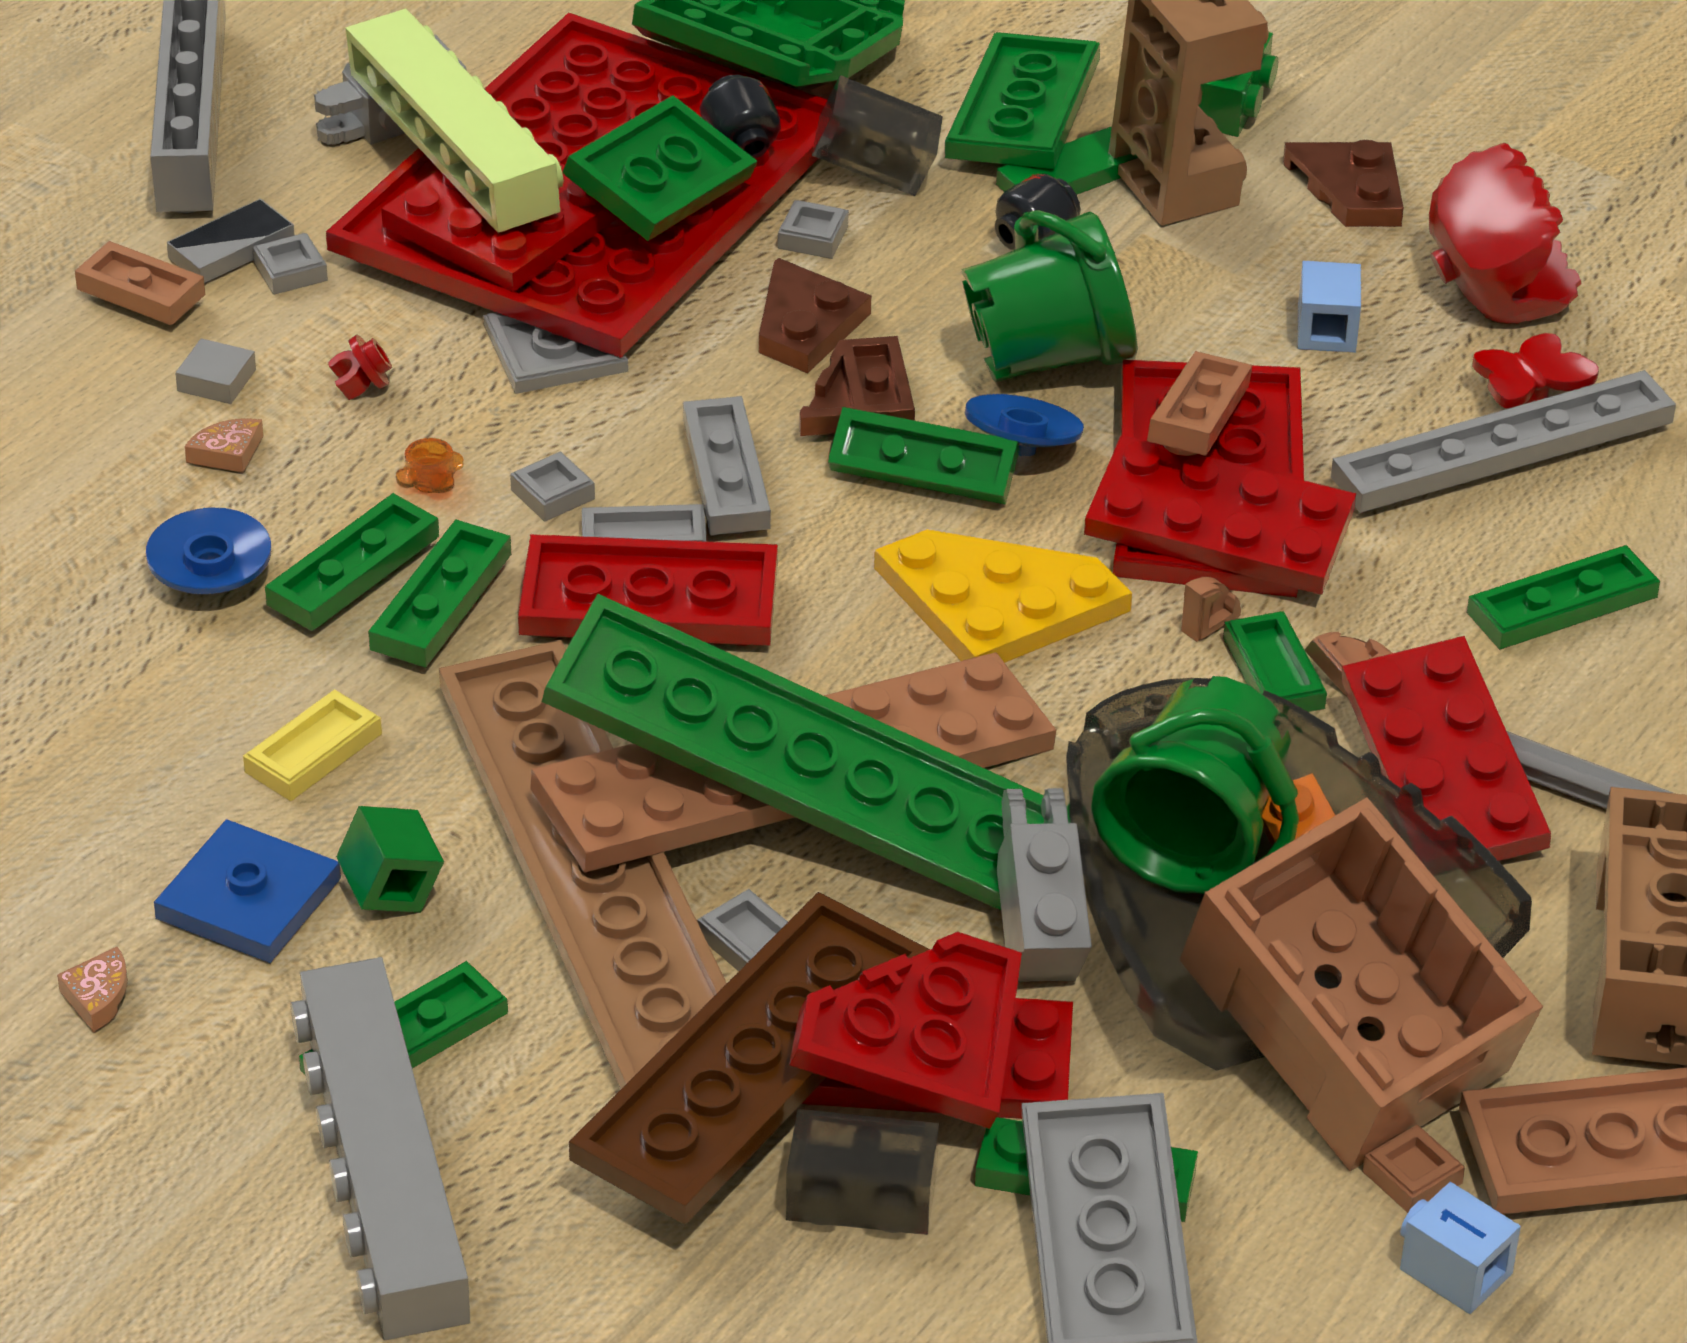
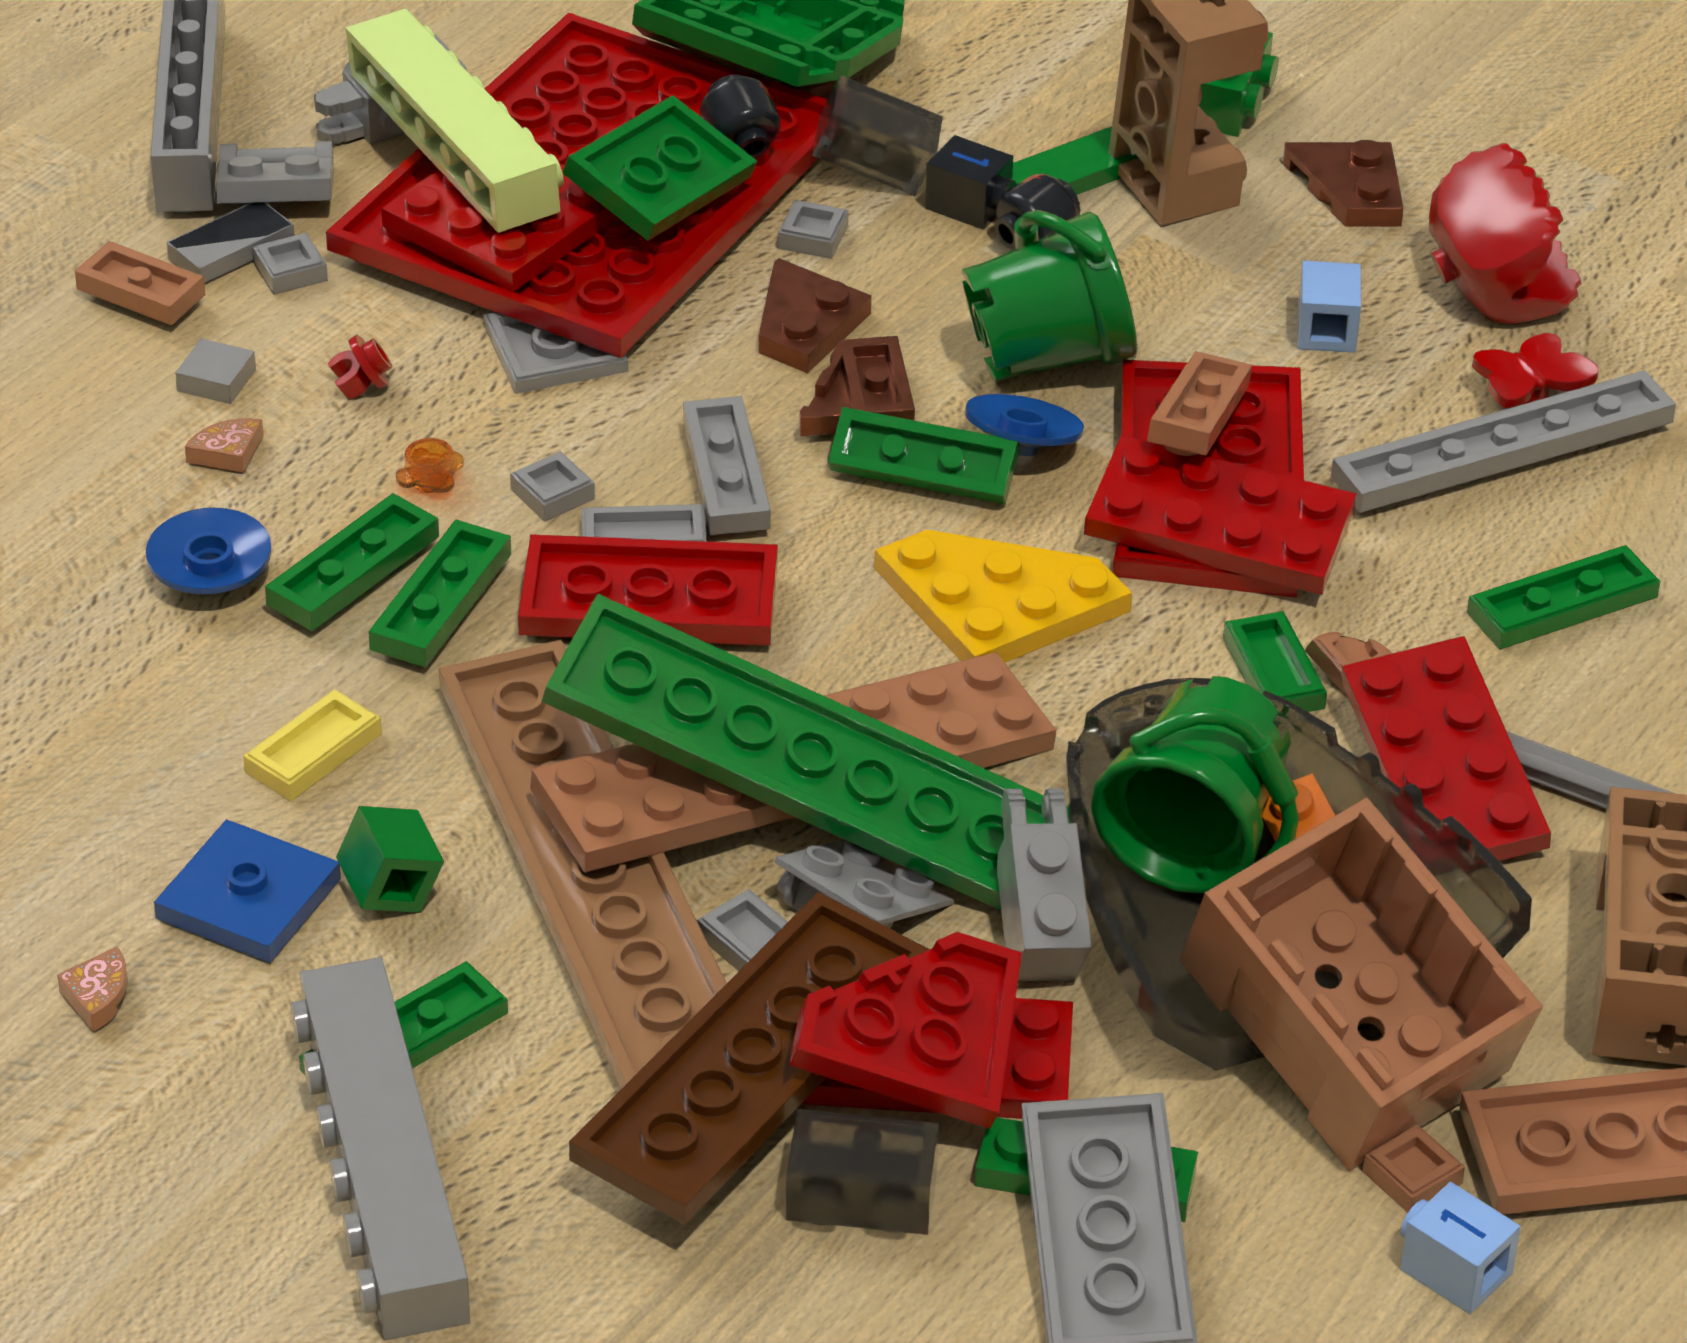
green tile [945,32,1100,169] -> none
nougat tile [1181,577,1241,642] -> none
none -> light grey plate [216,141,334,204]
none -> light grey hinge [774,839,955,929]
none -> black brick [925,135,1017,230]

